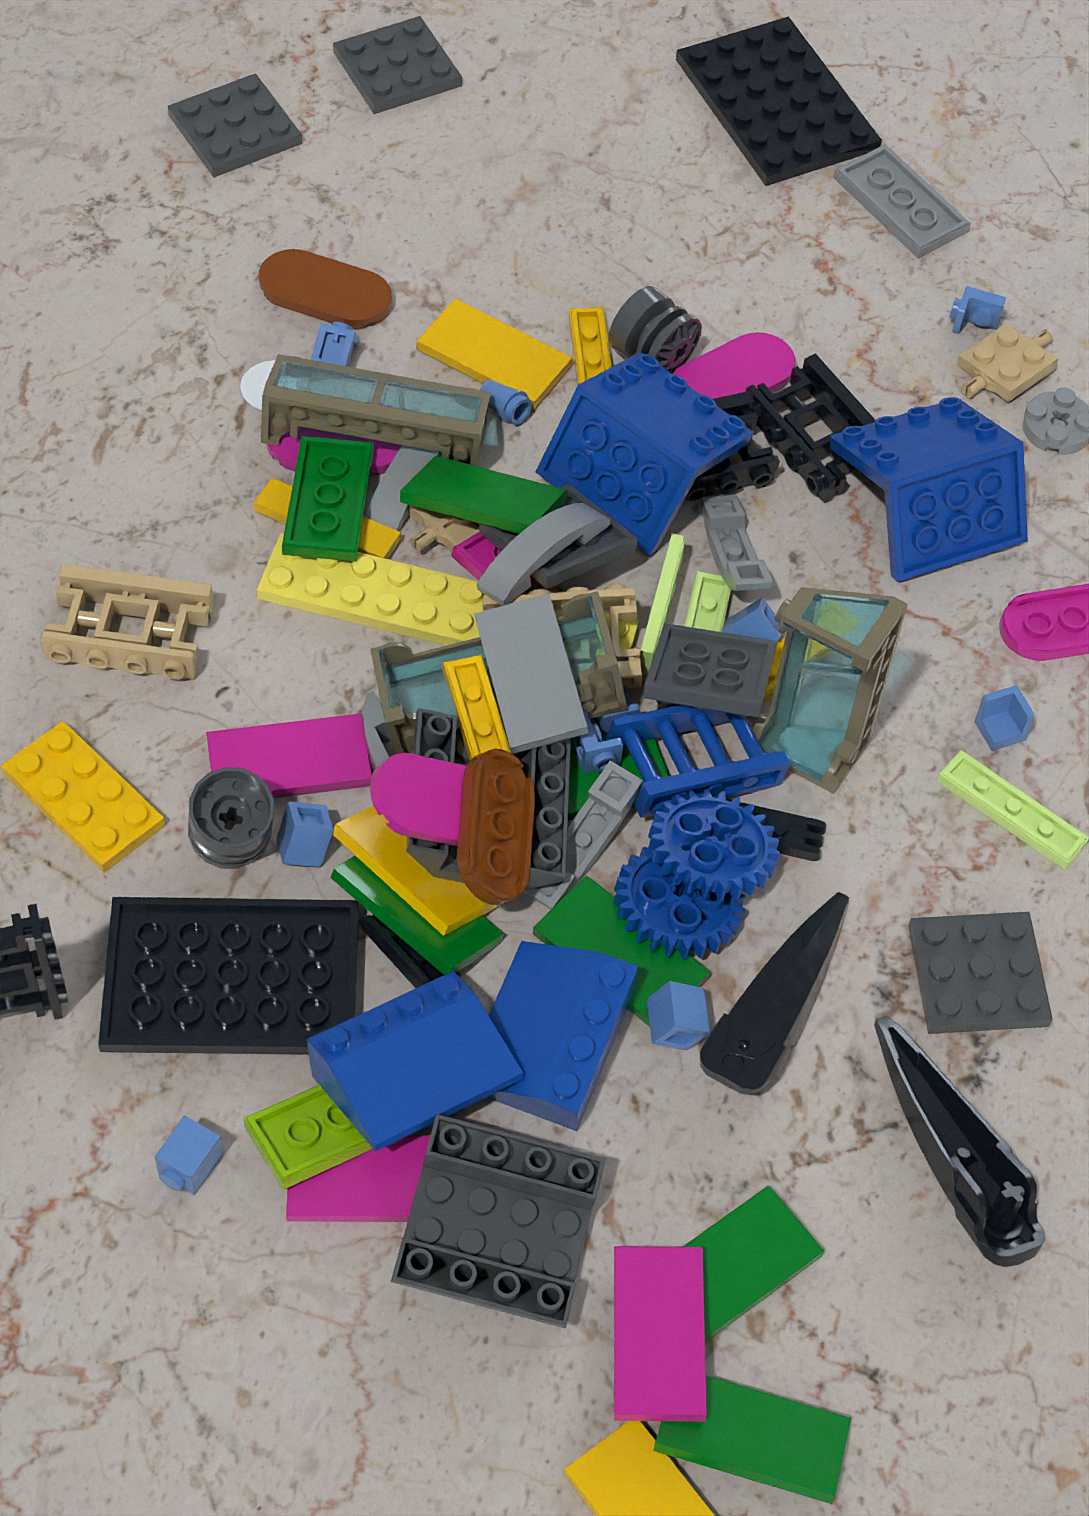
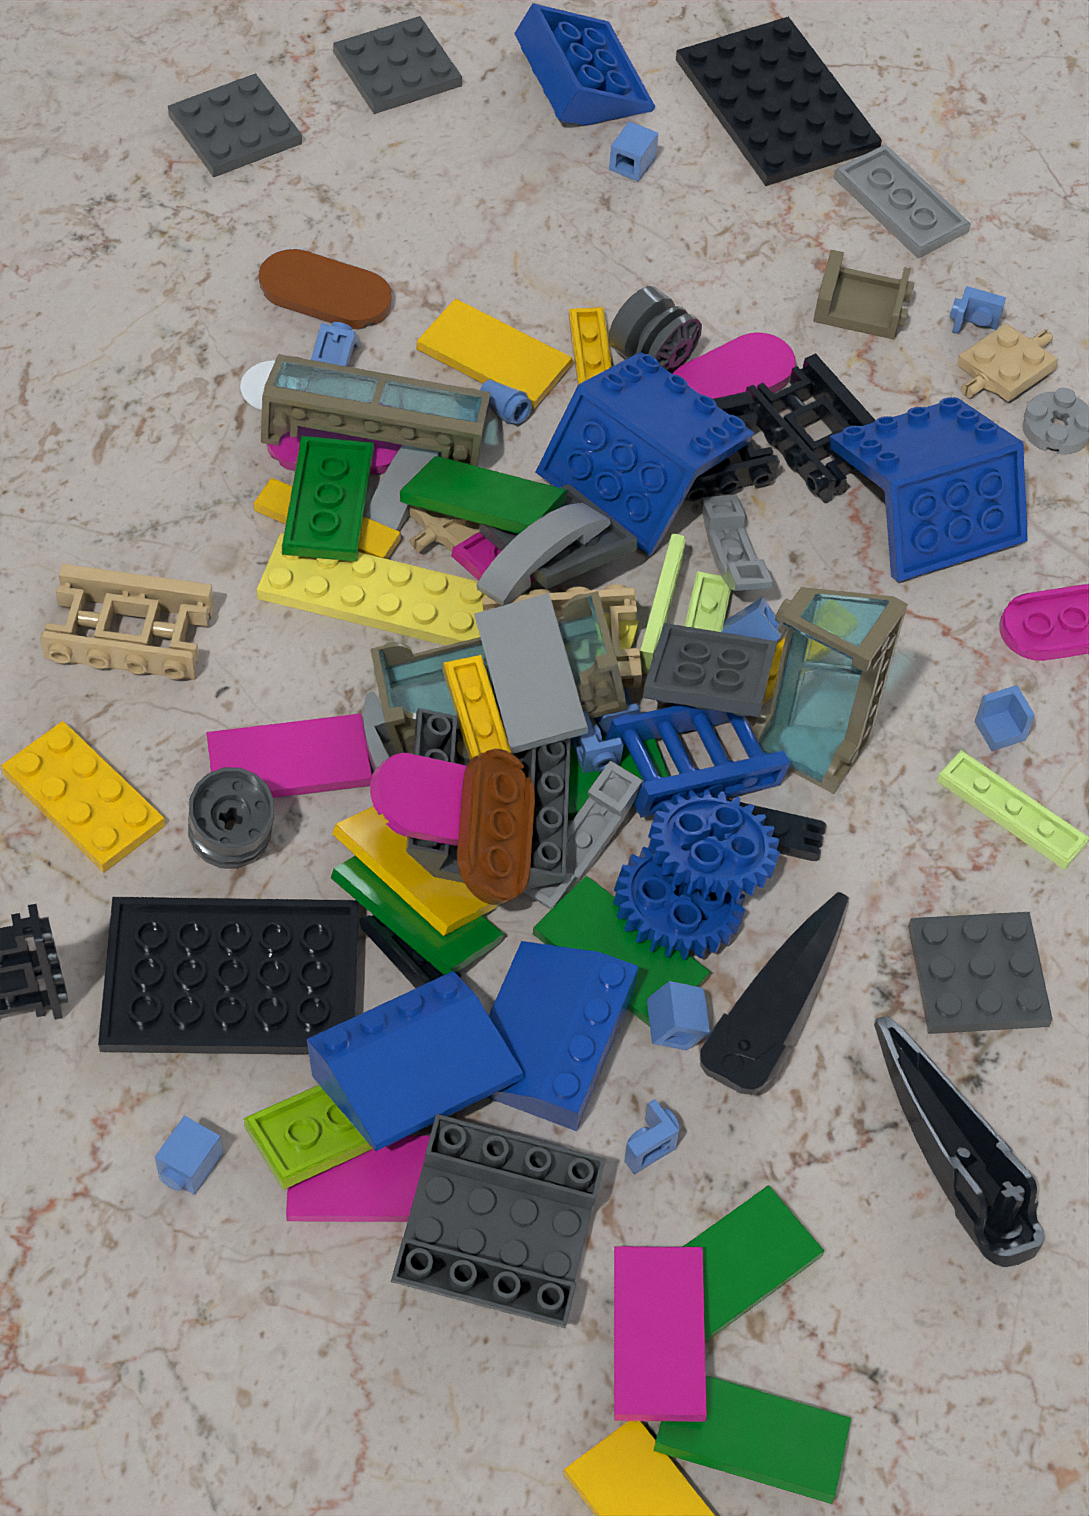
medium blue panel [276,801,334,867] -> none
none -> blue slope [514,3,656,125]
none -> medium blue brick [609,121,659,182]
none -> medium blue bracket [624,1099,680,1174]
none -> dark tan panel [813,250,915,340]

